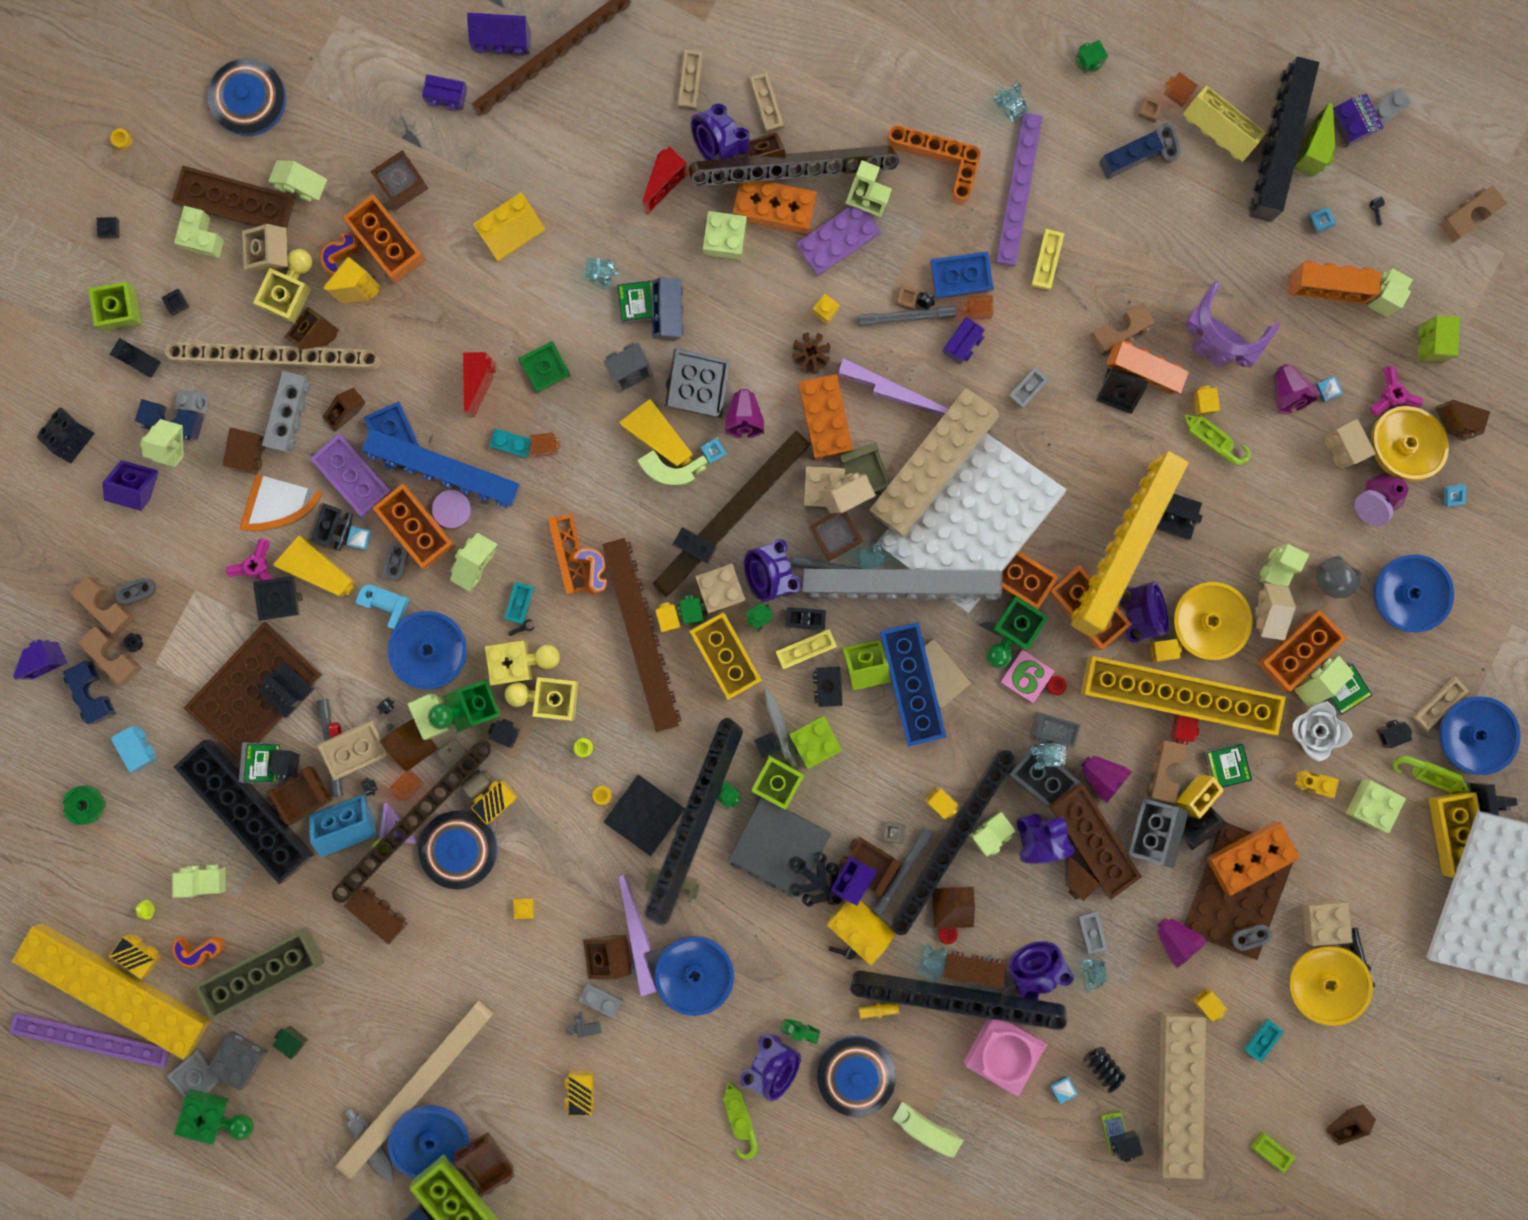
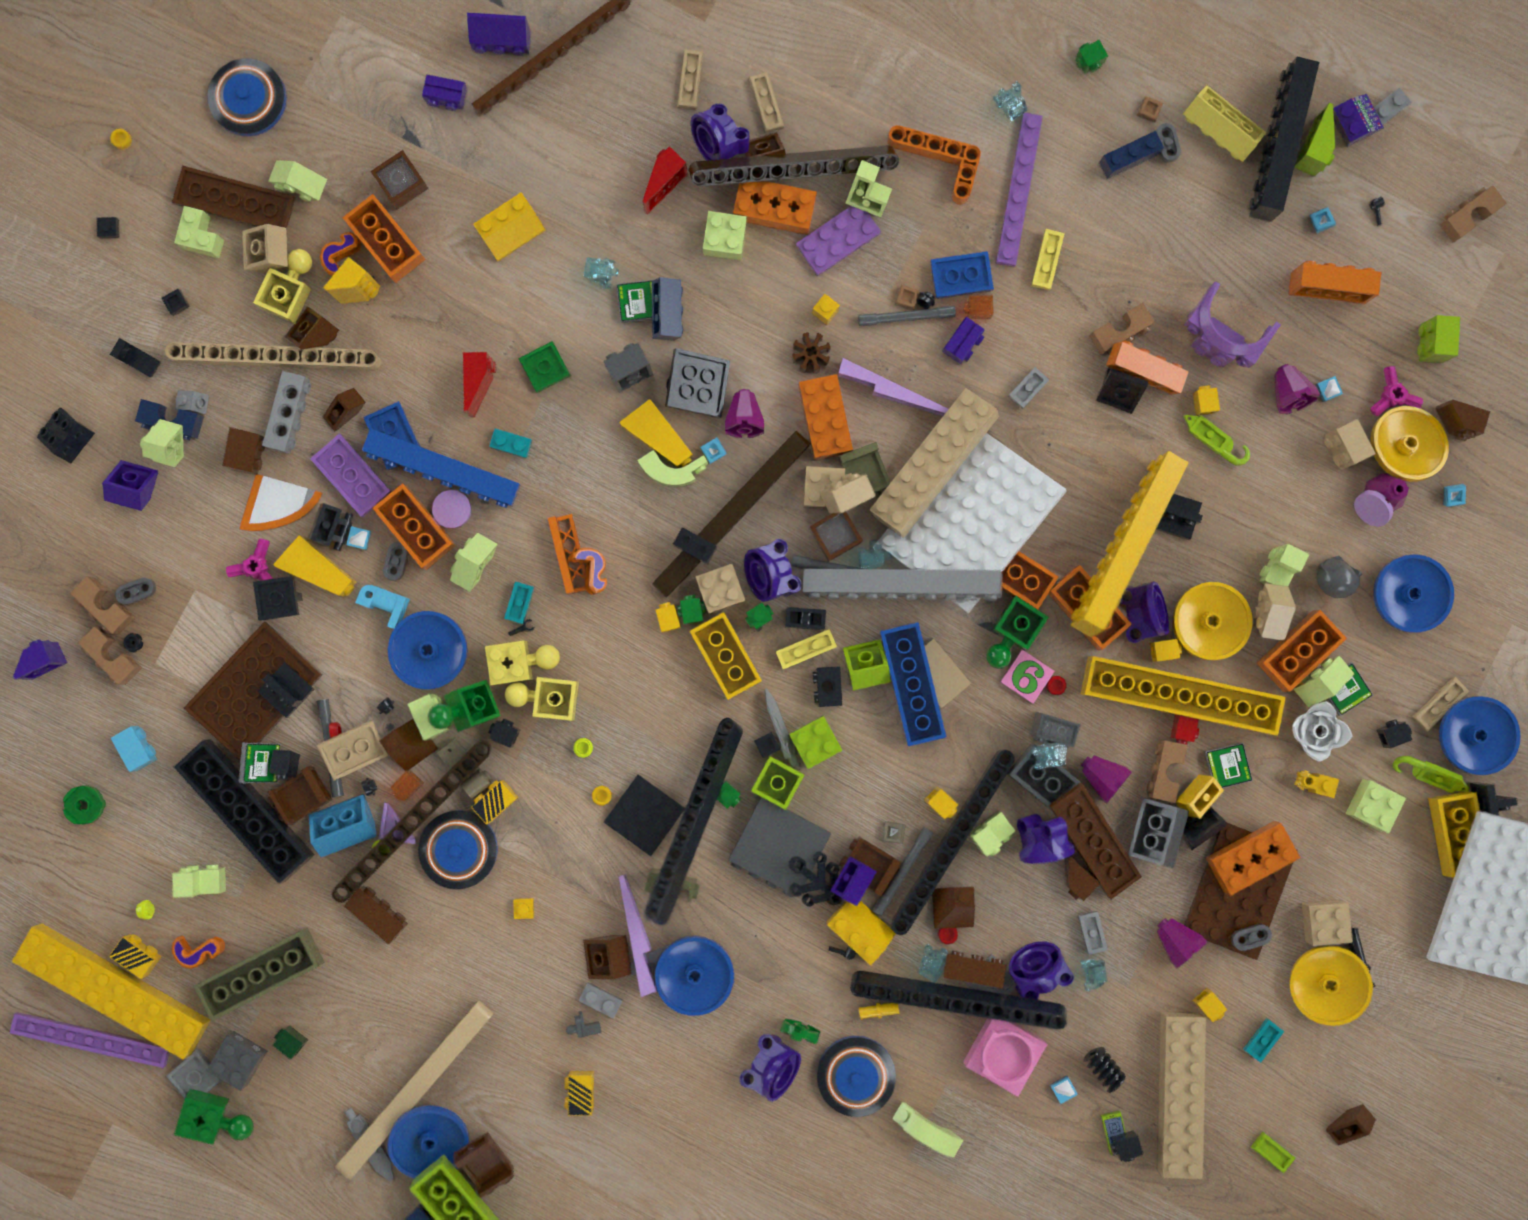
dark blue arch [62,661,116,725] -> none
lime brick [88,281,142,331] -> none
clear orange brick [530,432,561,457] -> none
reddish brown brick [602,538,682,732] -> none
lime plate [723,1081,758,1160] -> none
clear orange brick [1164,72,1198,107] -> none
yellowish green brick [1367,268,1413,317] -> none

